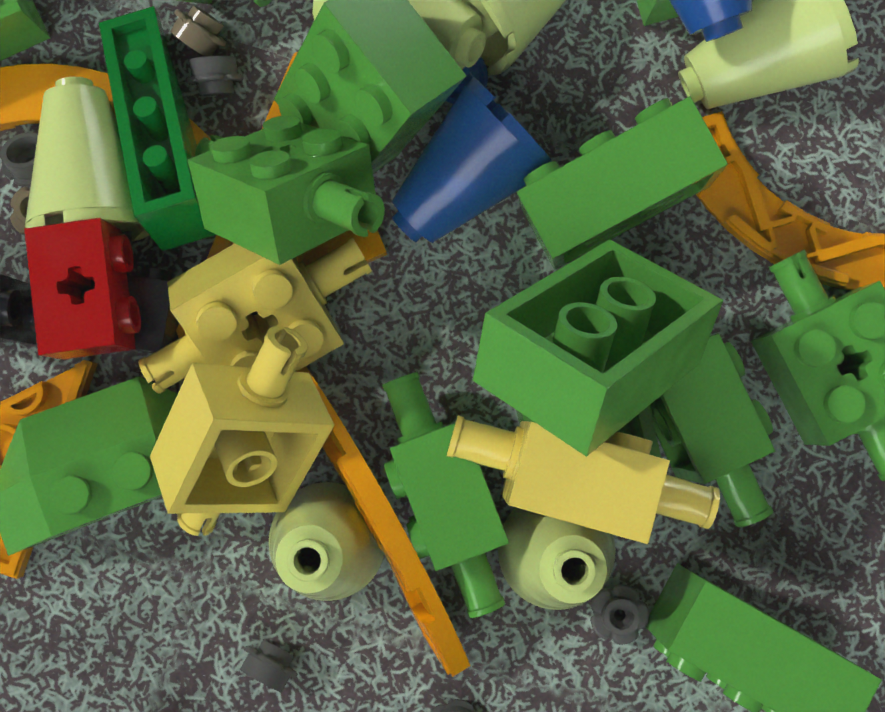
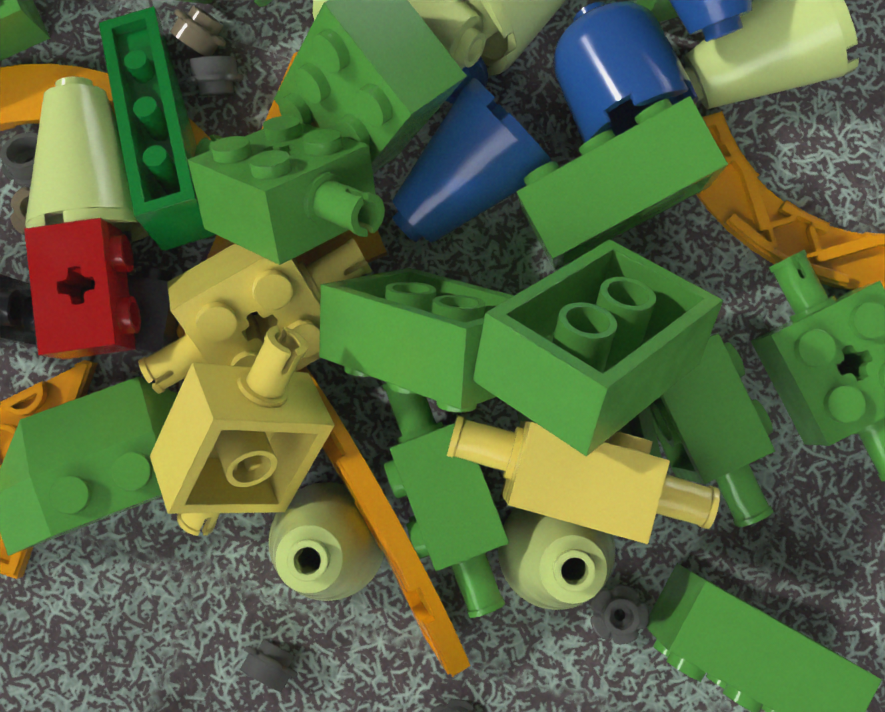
none -> bright green brick [319,268,514,412]
none -> blue cylinder [553,1,698,143]

